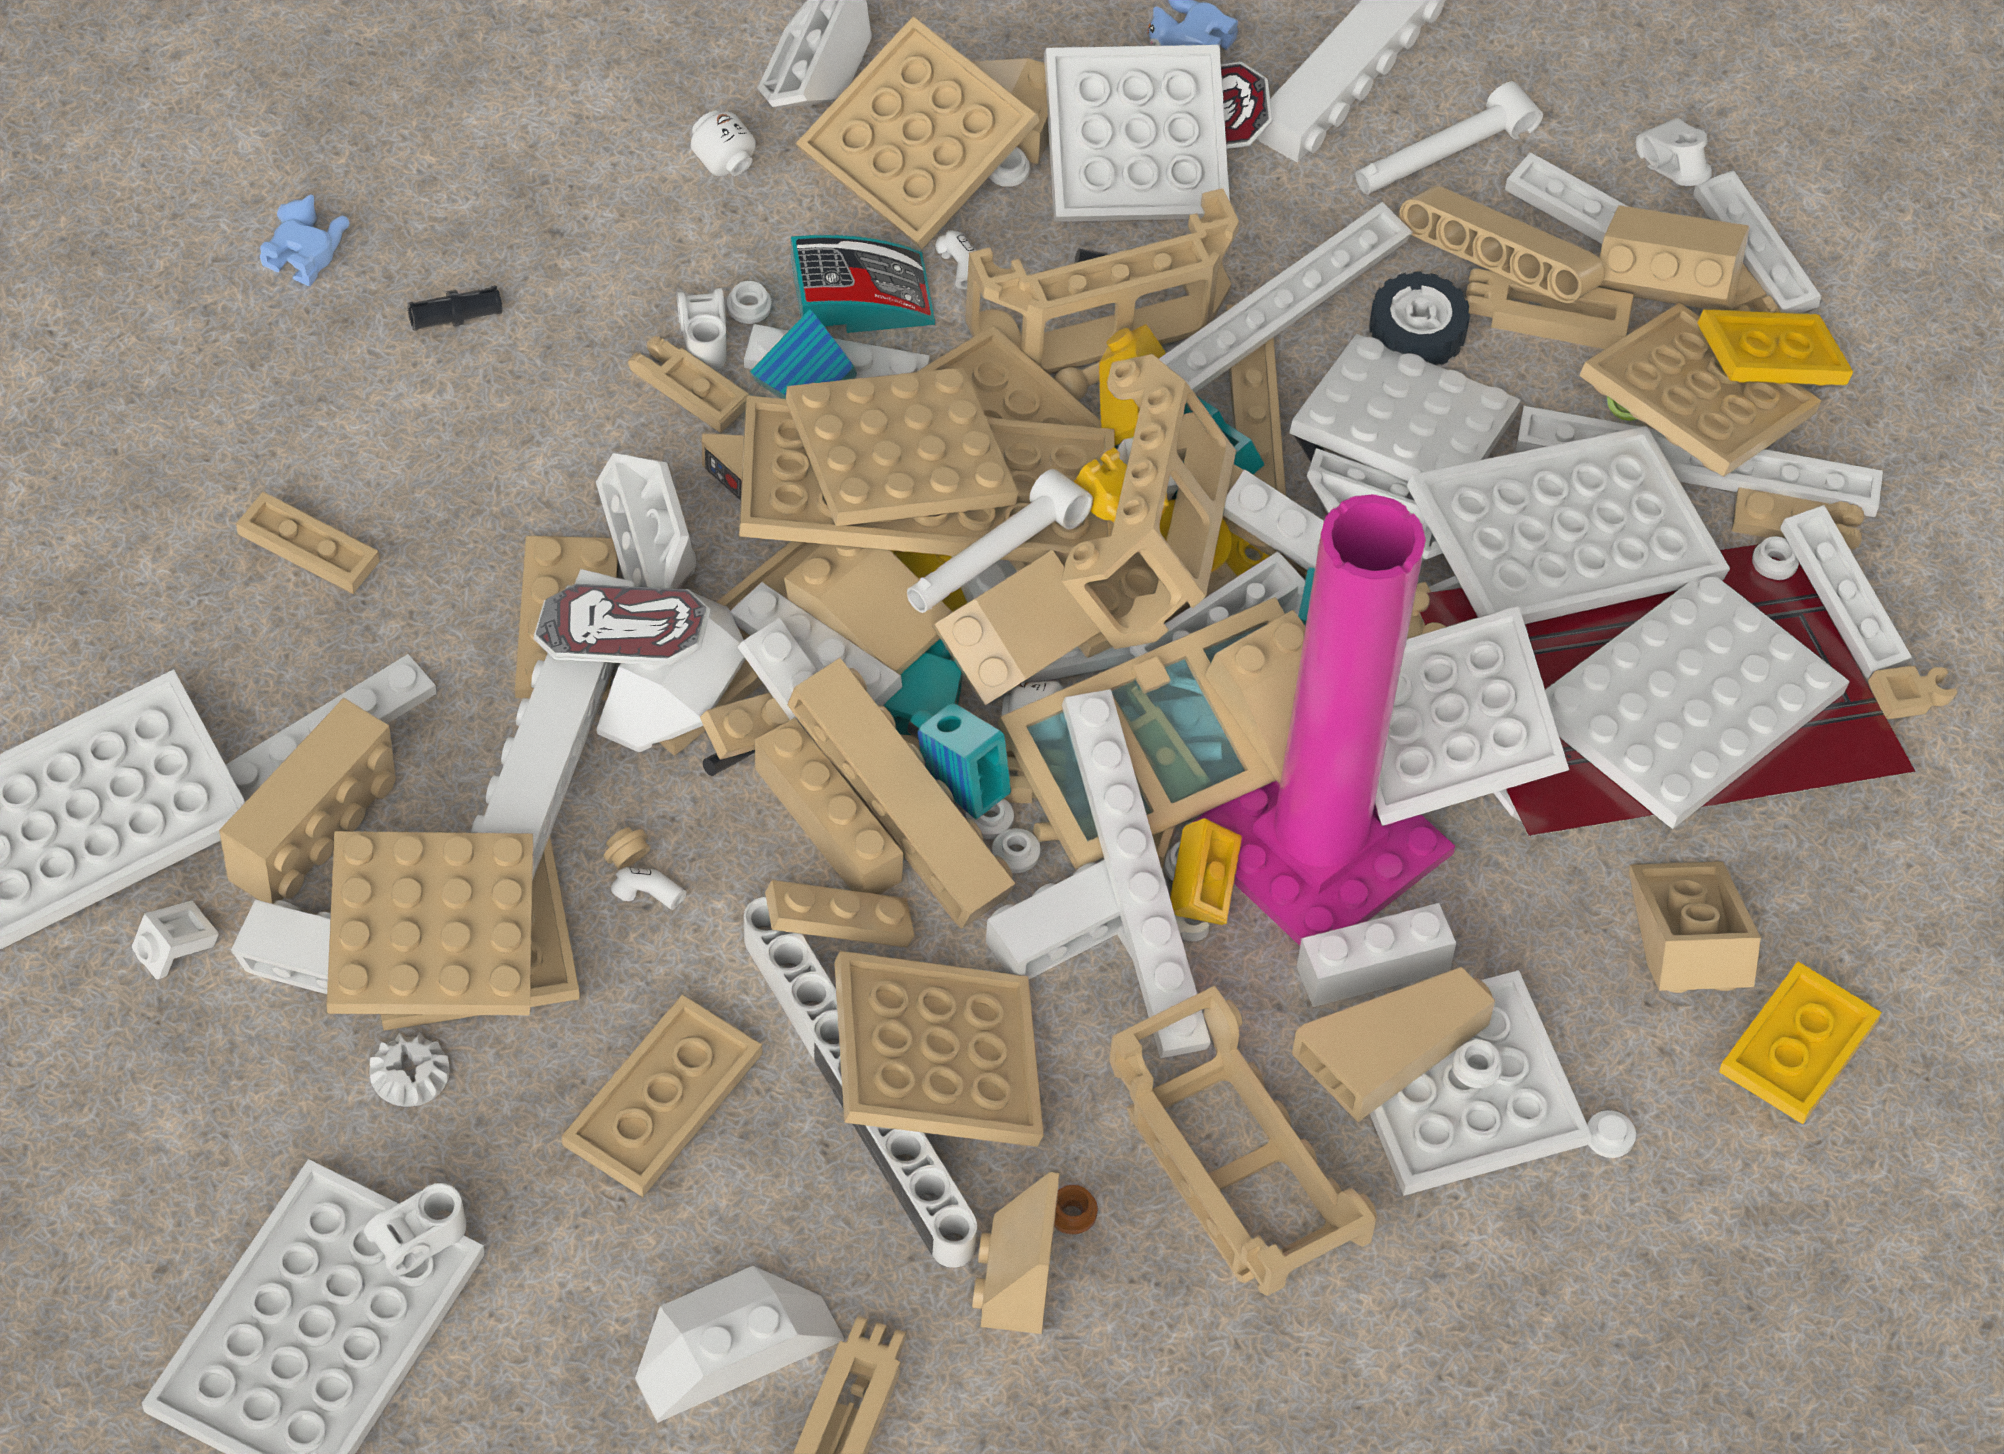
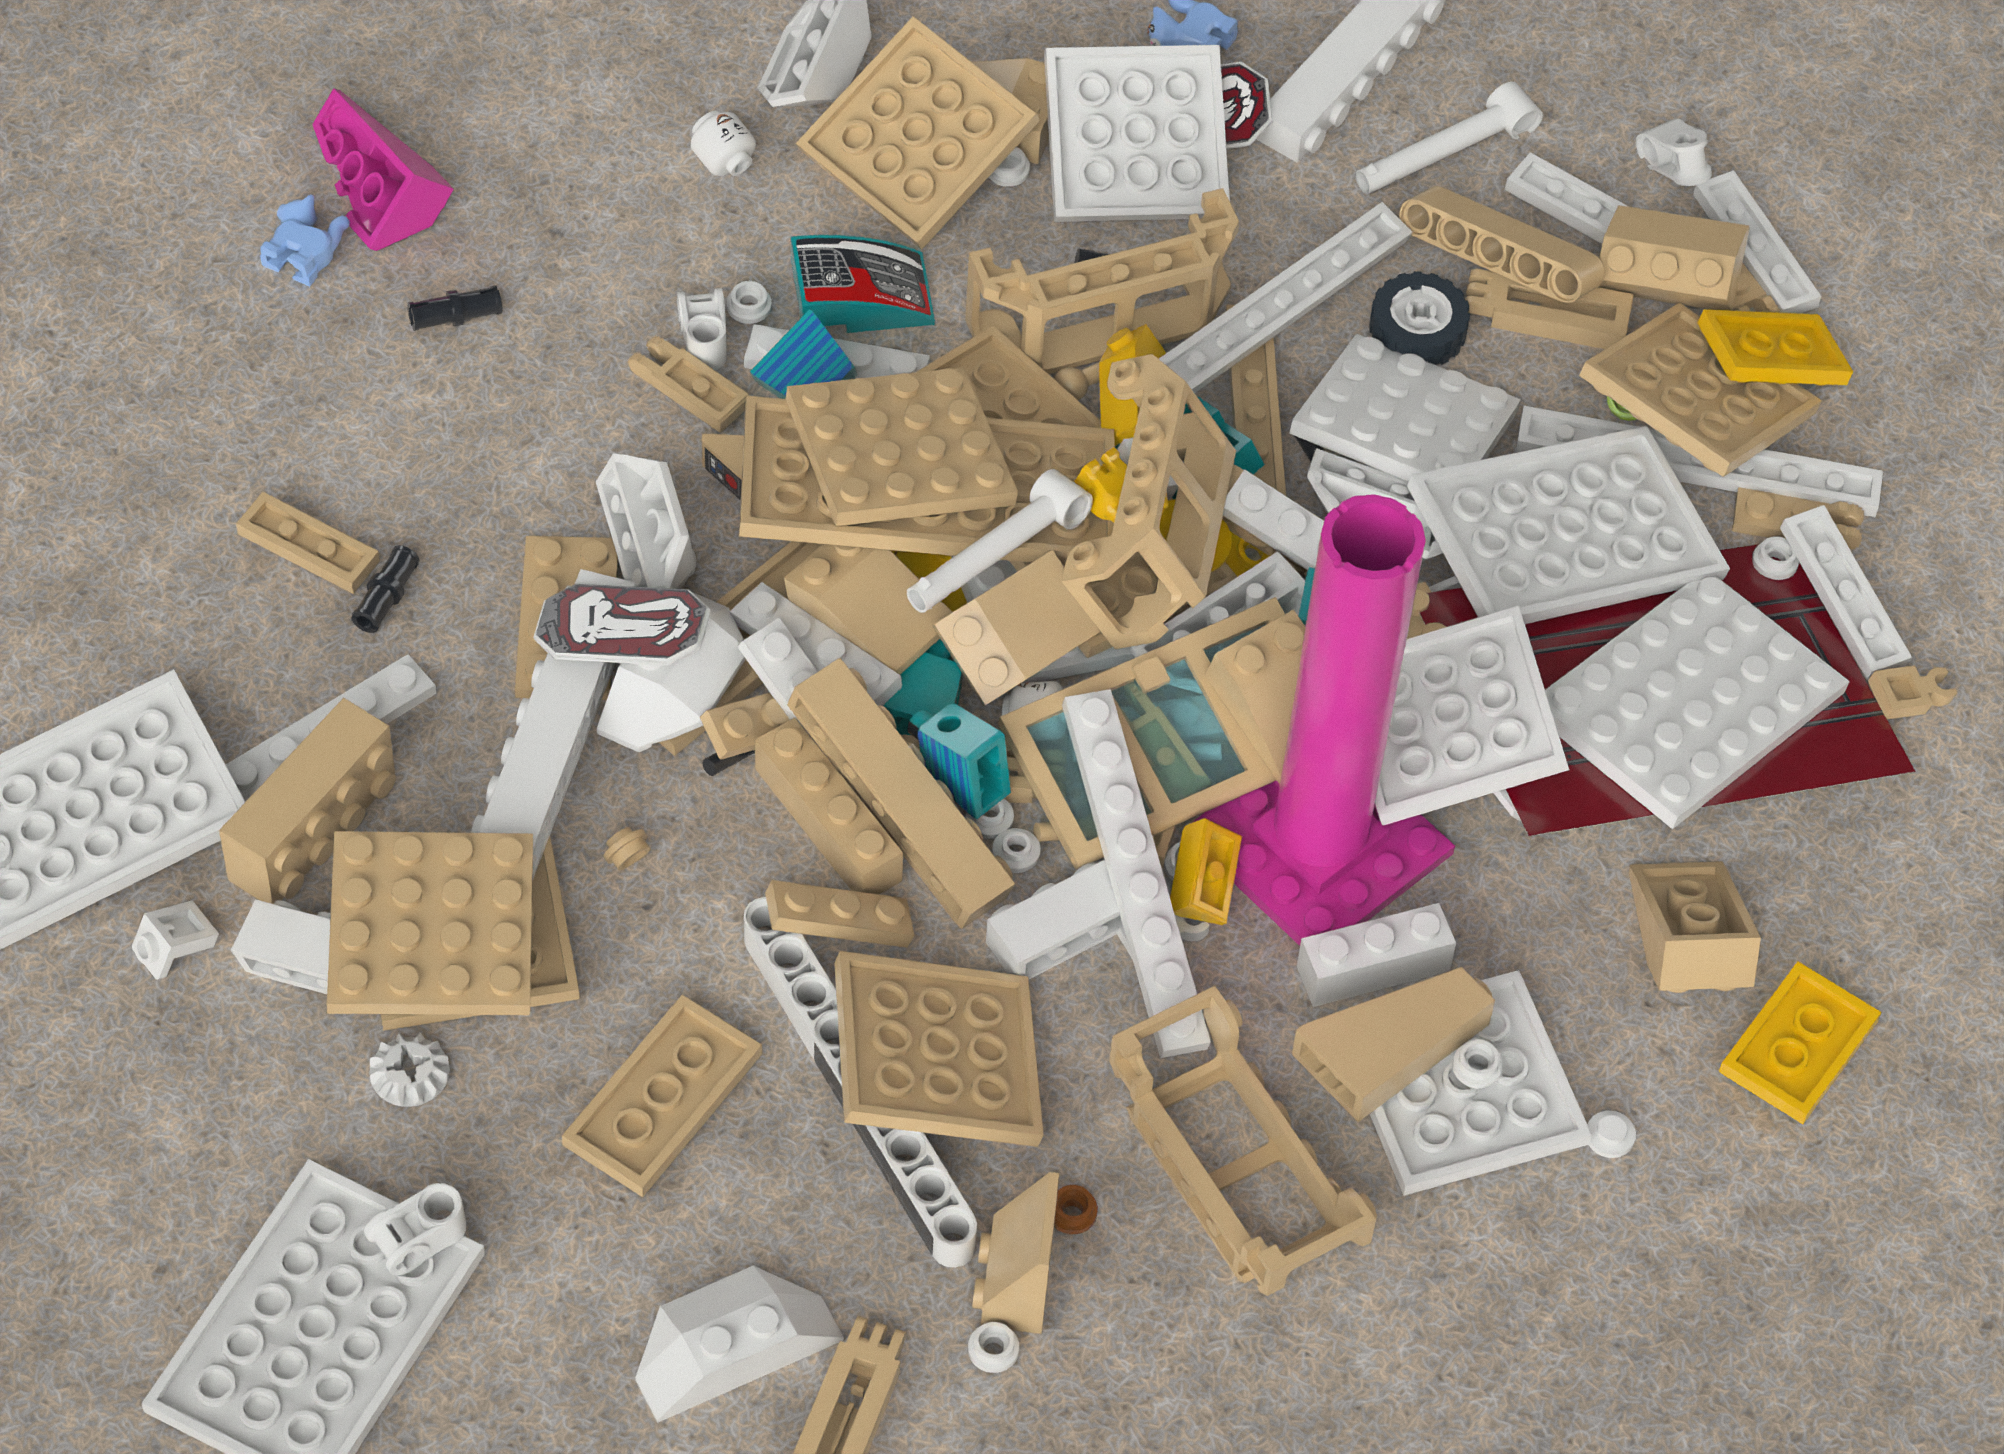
white arm [611,867,686,910] -> none
white arm [936,231,976,289] -> none
none -> dark pink wedge [312,88,454,251]
none -> black pin [351,545,420,633]
none -> white plate [968,1322,1019,1373]

